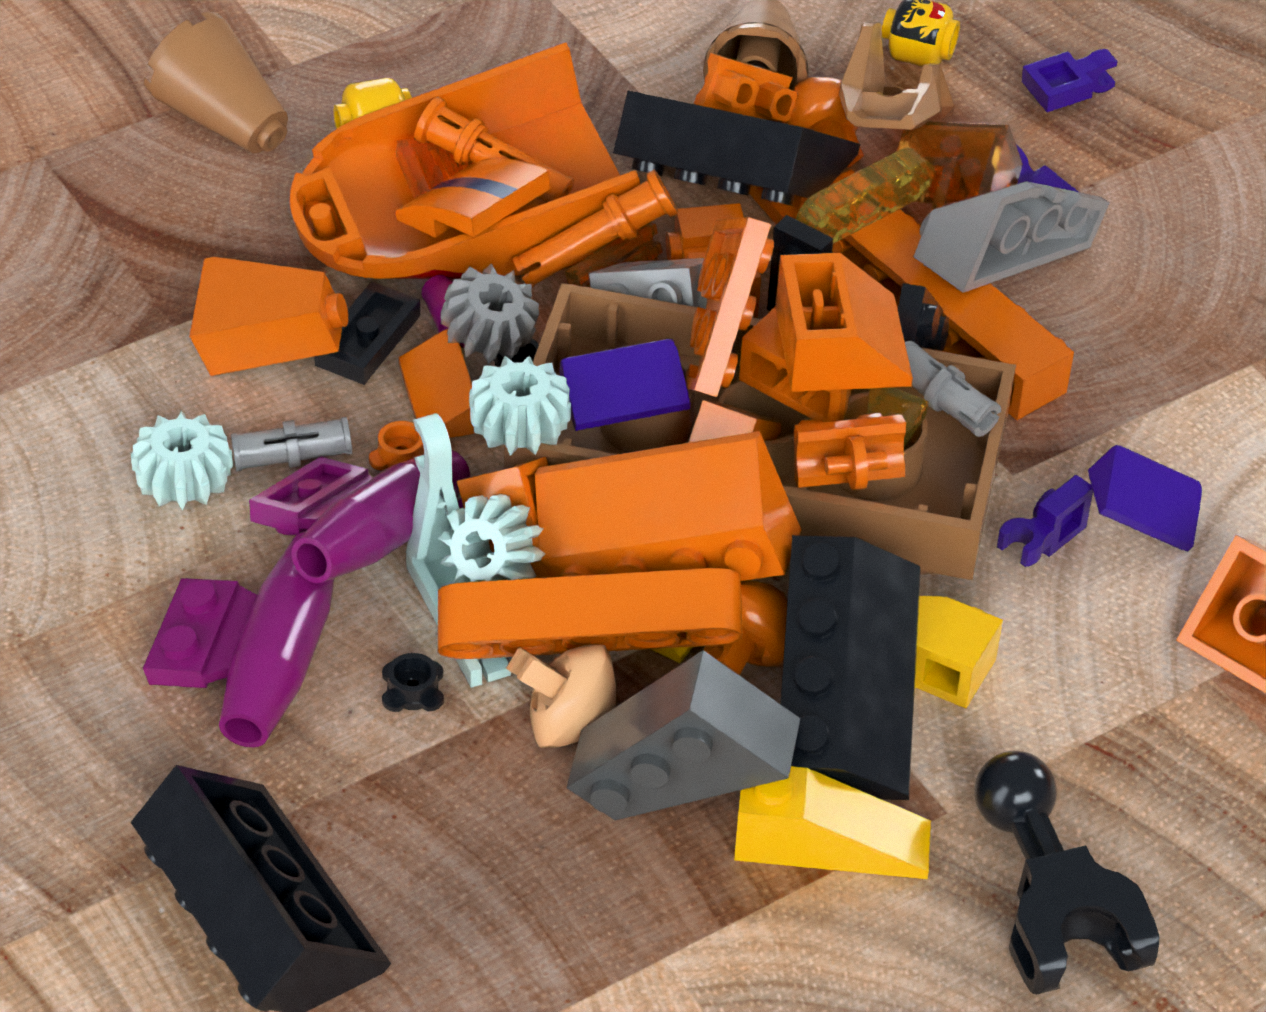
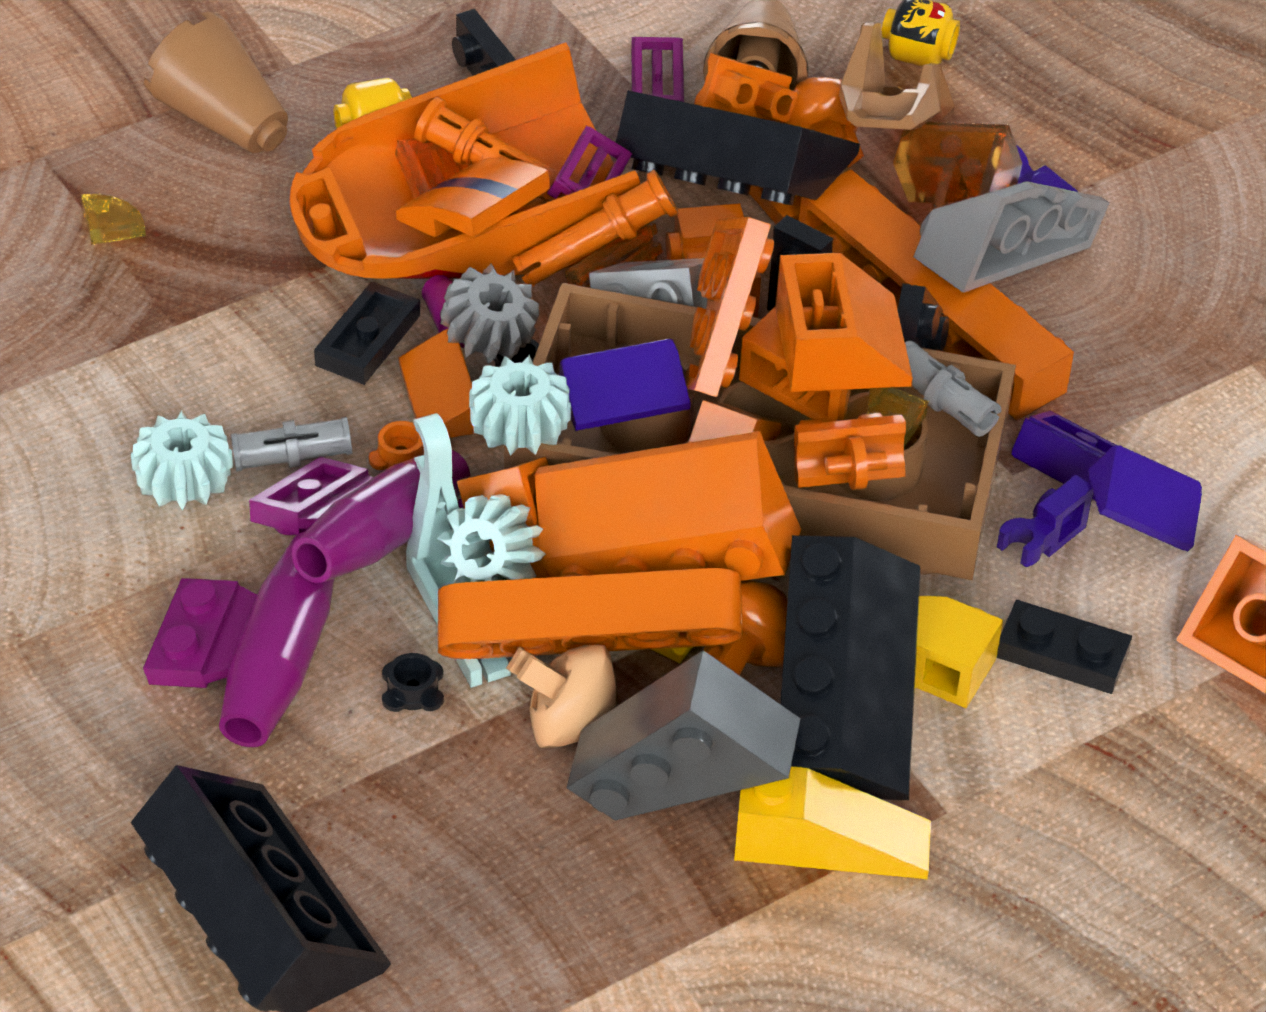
orange slope [189,257,348,376] -> none
clear yellow beam [796,147,935,244] -> none
black piece [974,751,1160,995] -> none
dark purple plate [1021,49,1118,112] -> none
none -> clear yellow tile [81,194,146,245]
none -> black plate [452,9,516,76]
none -> magenta tile [547,125,632,199]
none -> magenta tile [631,36,684,102]
none -> black plate [997,599,1133,694]
none -> dark purple slope [1012,410,1116,501]

